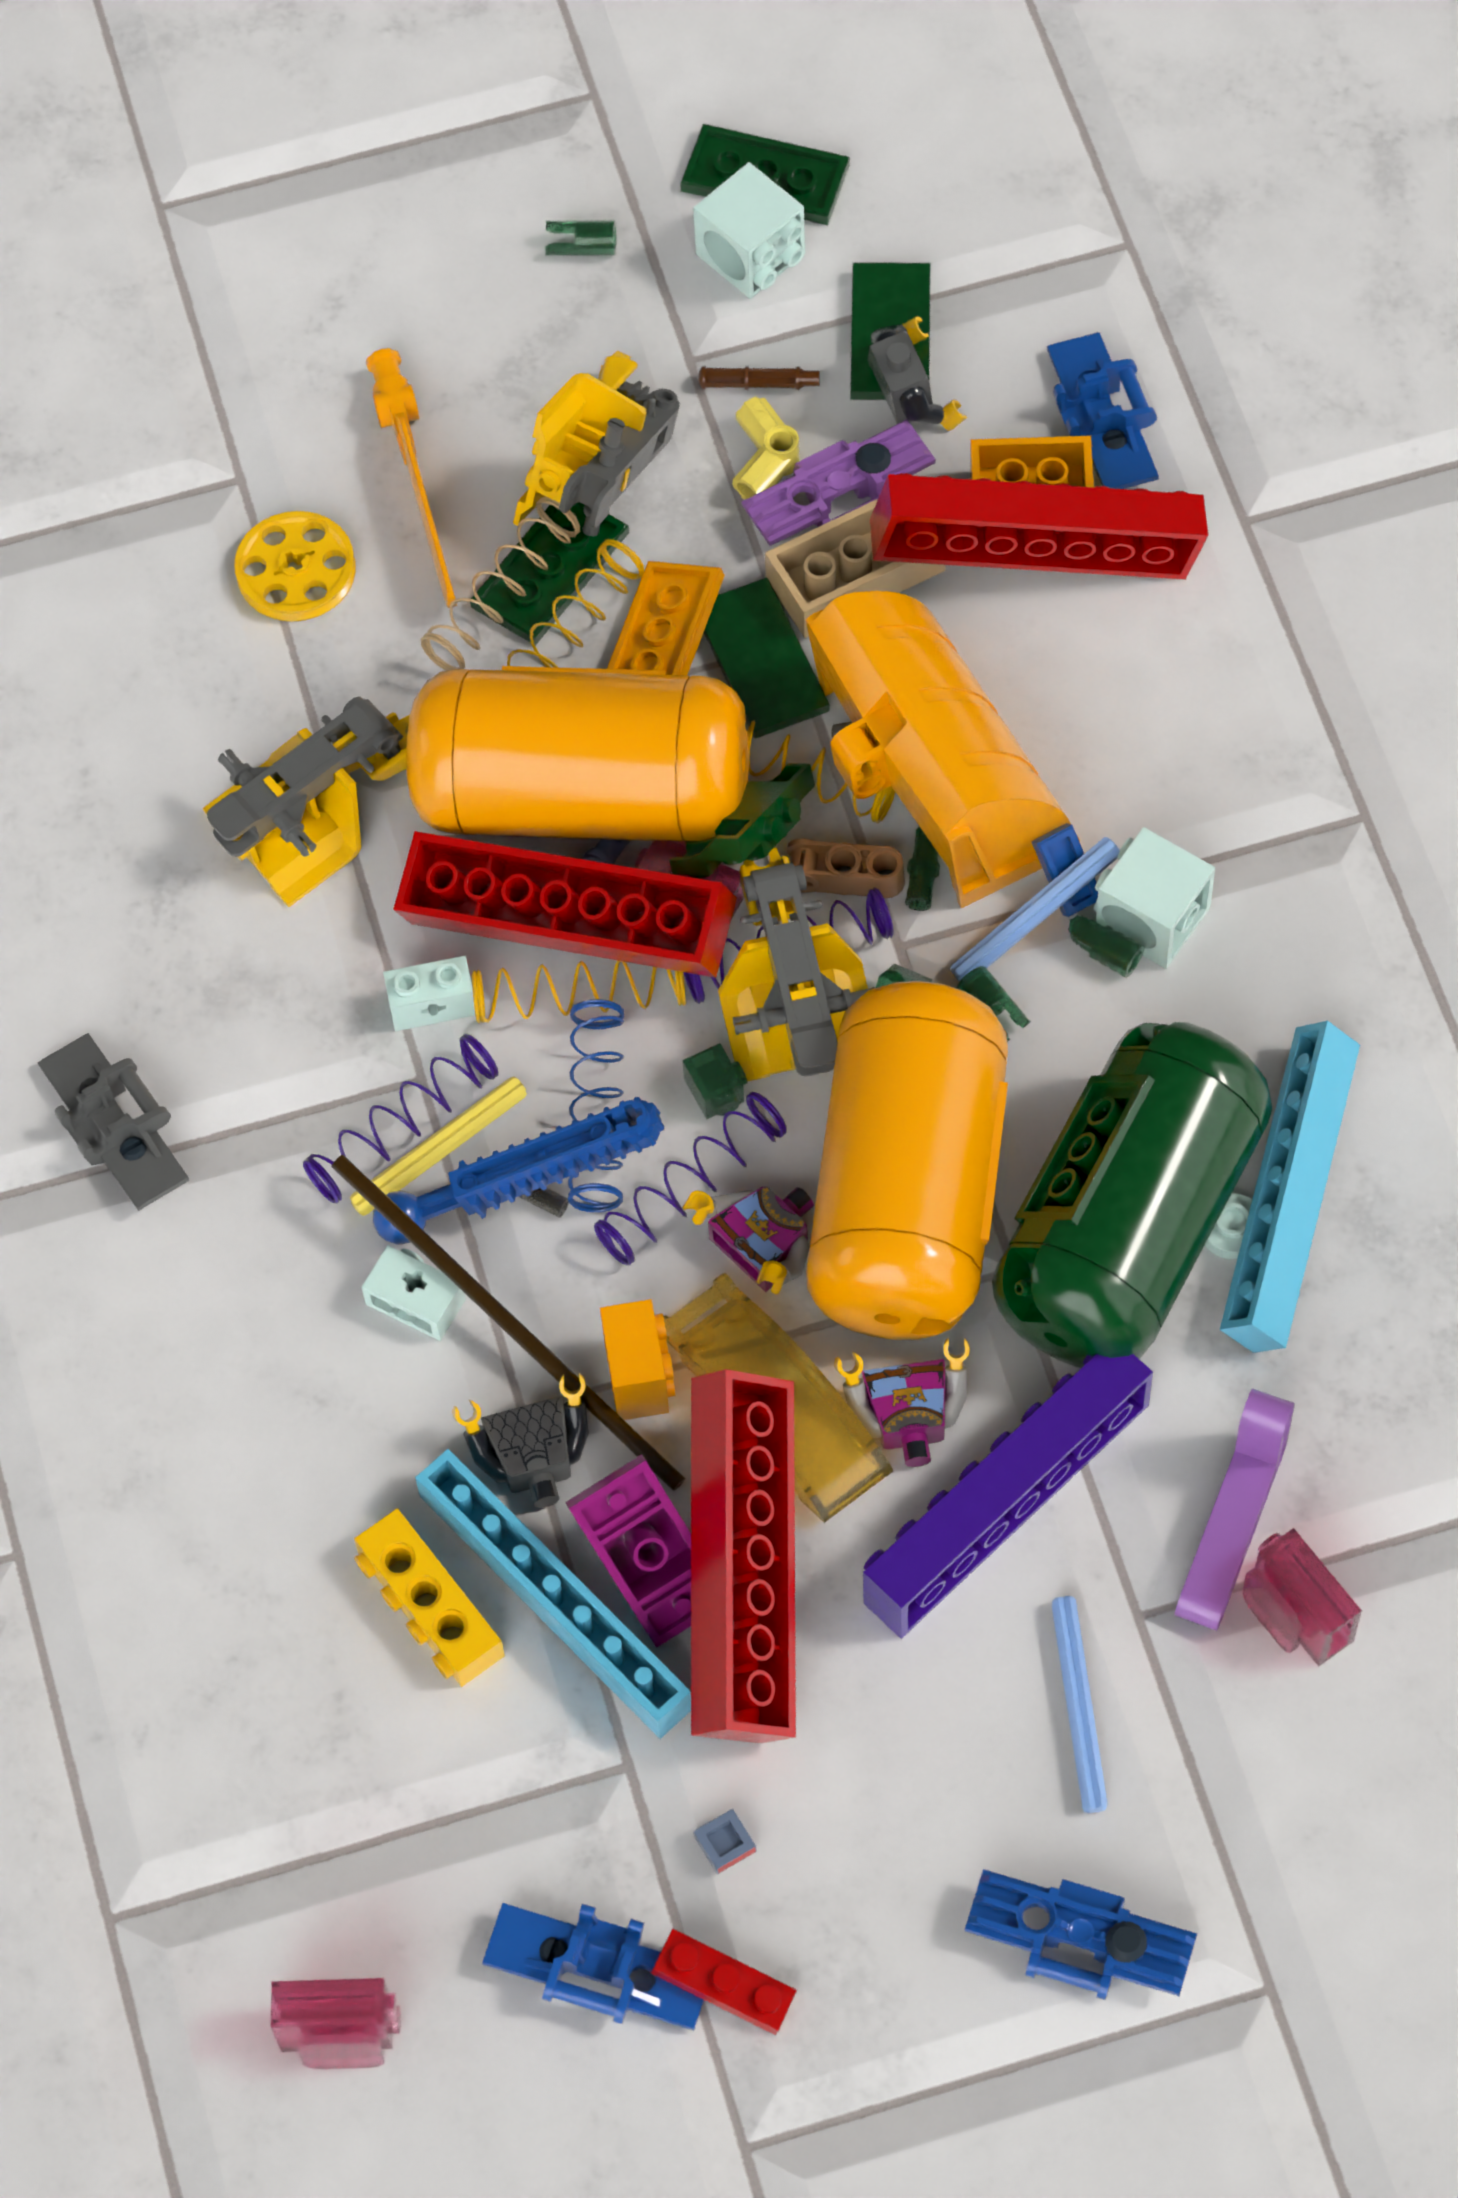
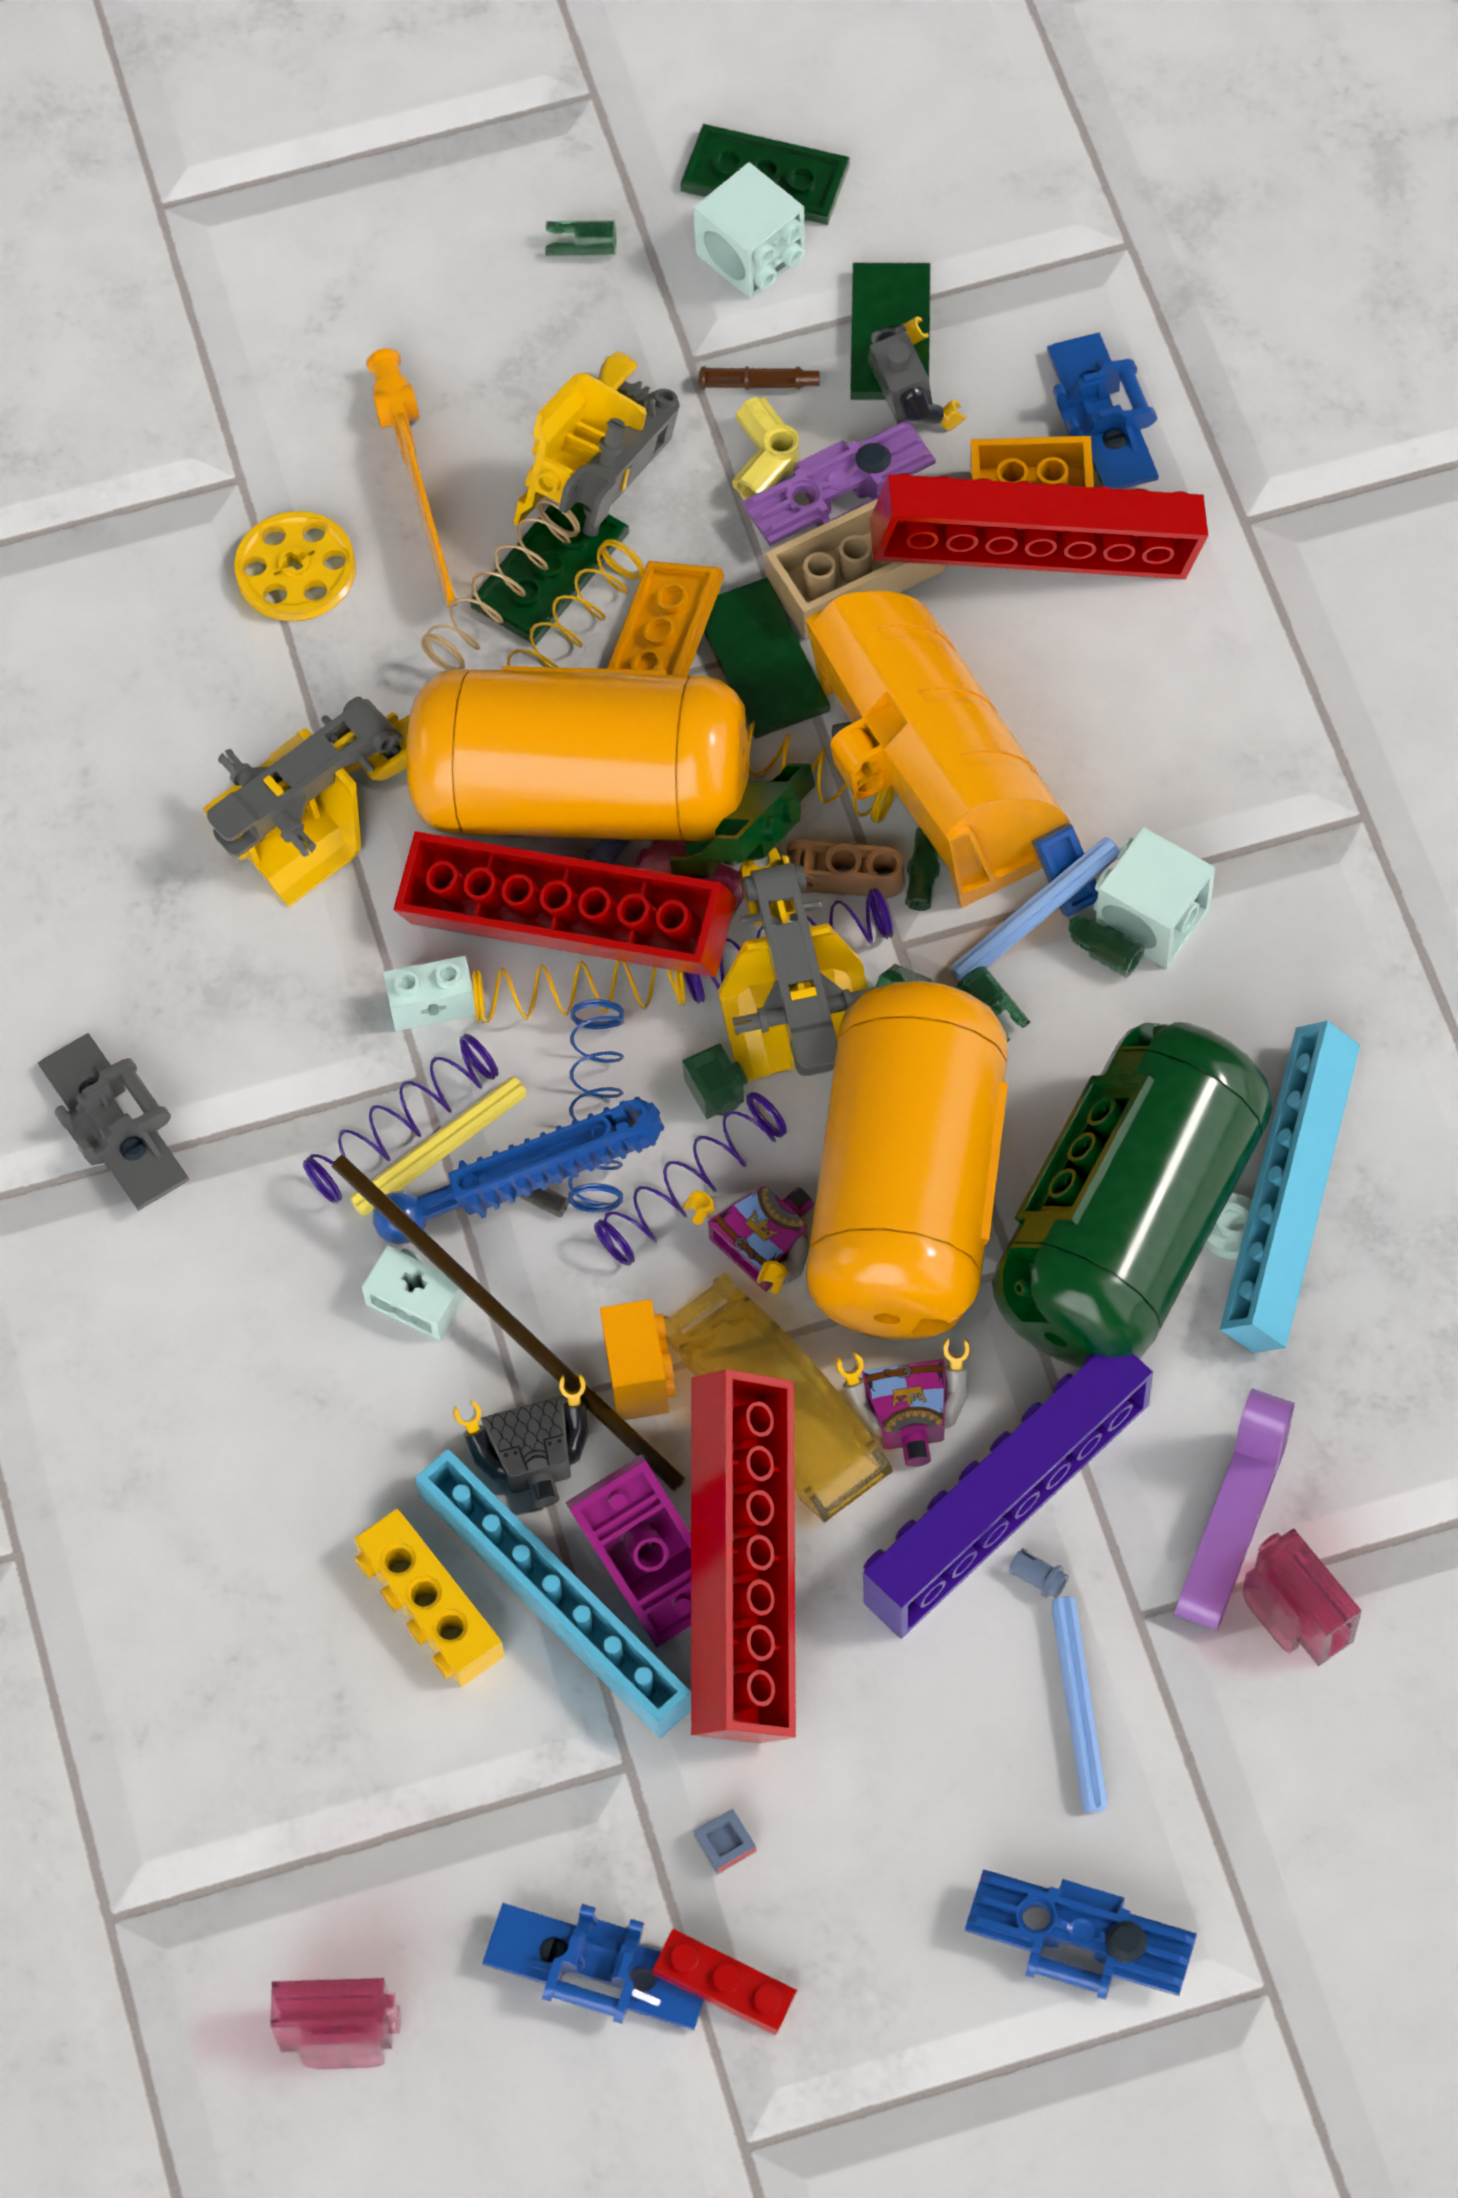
none -> sand blue pin [1009,1548,1069,1598]

